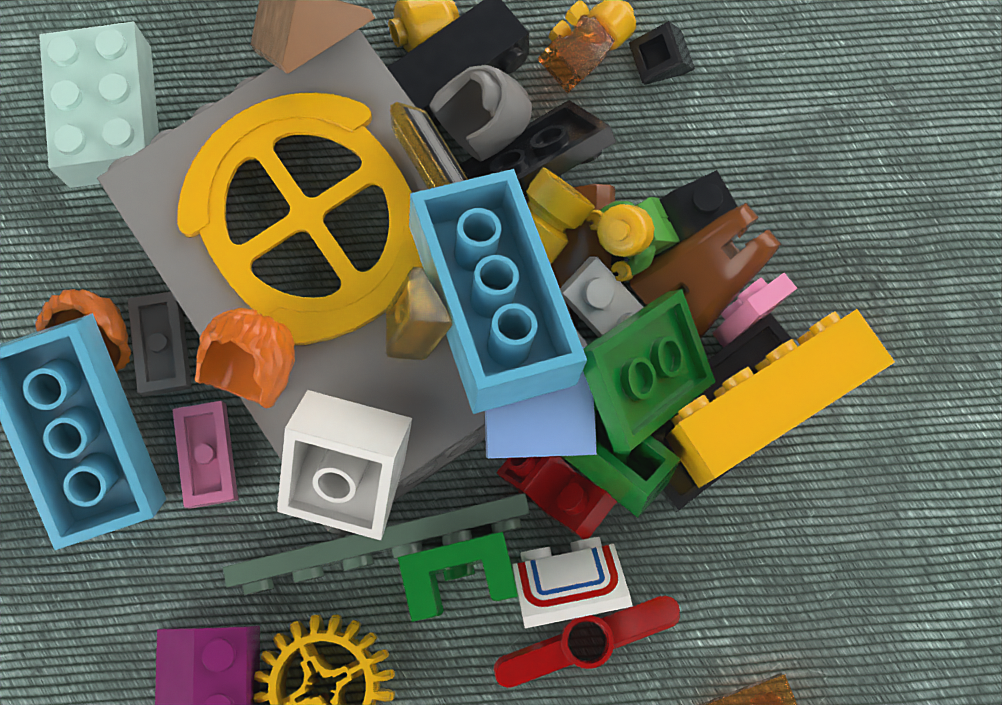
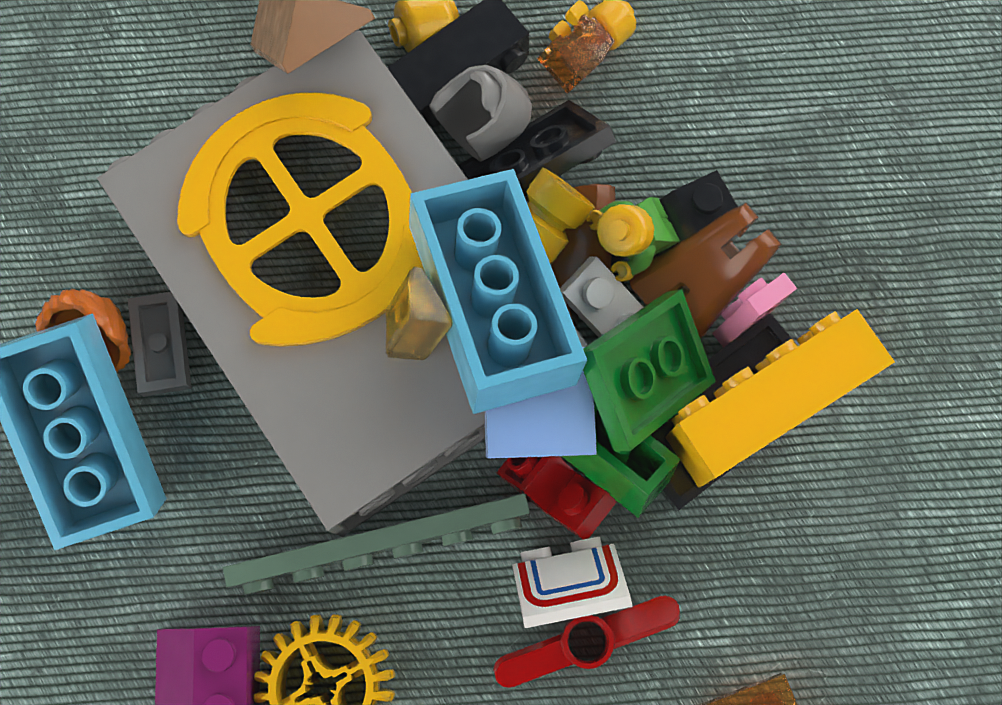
light aqua brick [39,21,159,188] -> none
bright pink plate [172,401,238,509] -> none
orange hair [195,308,295,409] -> none
white slope [277,390,412,540] -> none
clear yellow slope [389,102,468,189] -> none
green panel [398,532,518,622] -> none
black slope [629,21,695,85] -> none

